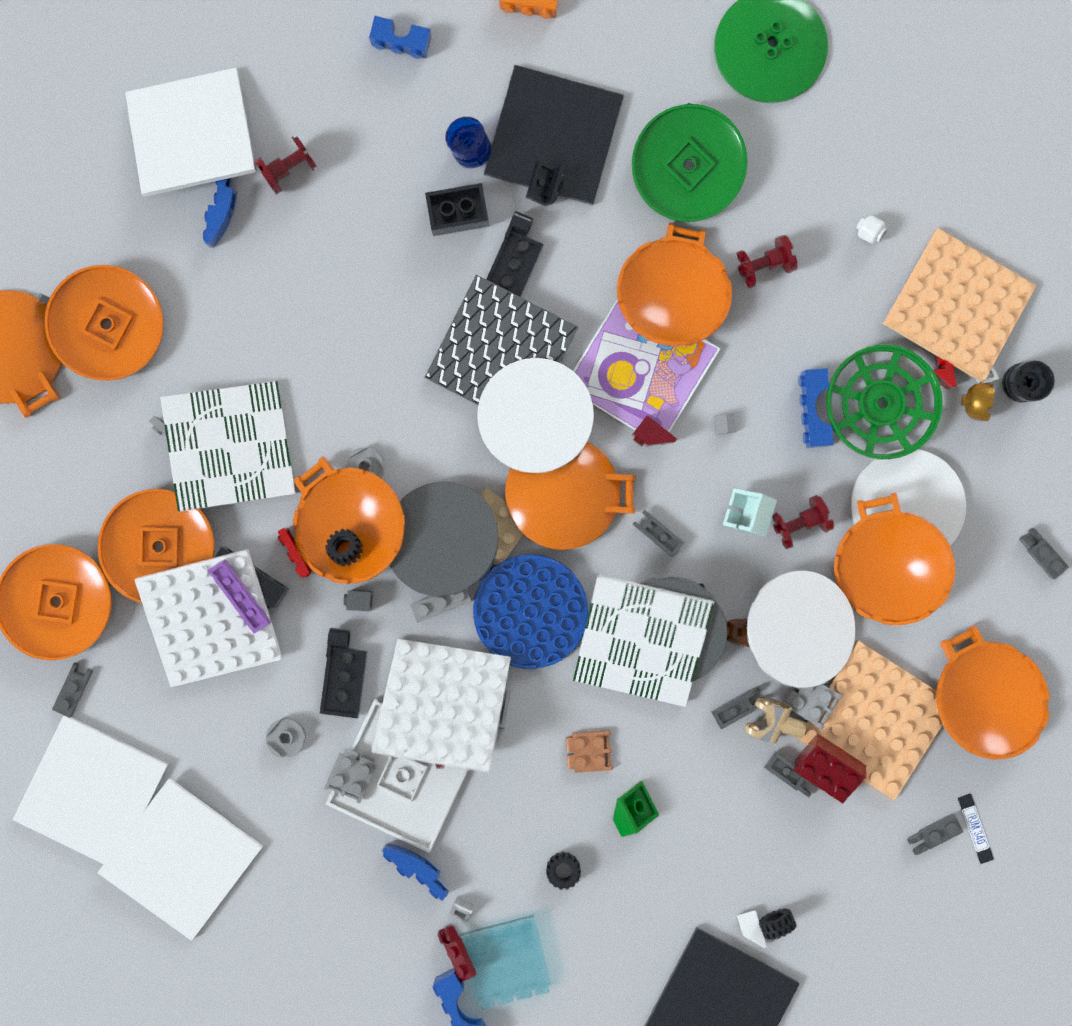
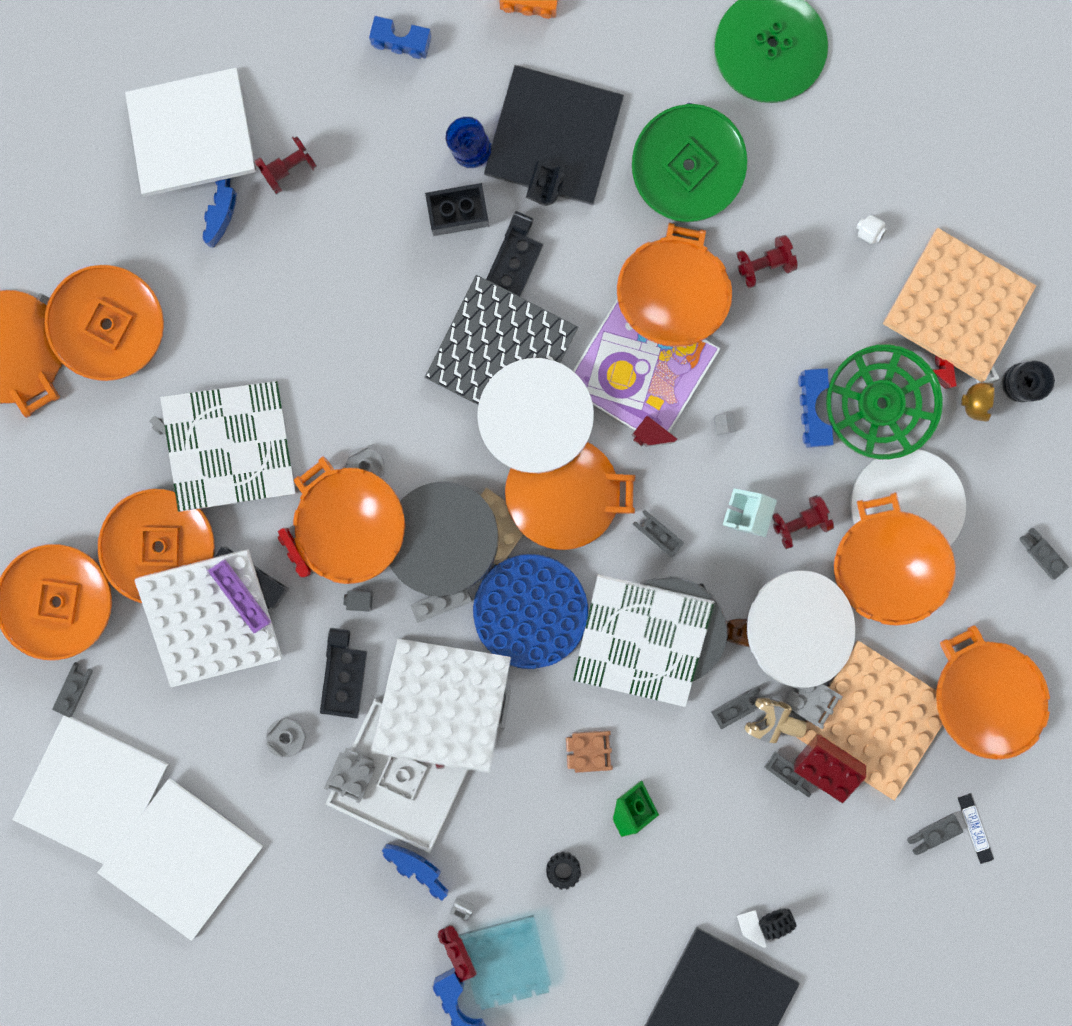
black tyre [325,529,363,566] -> none

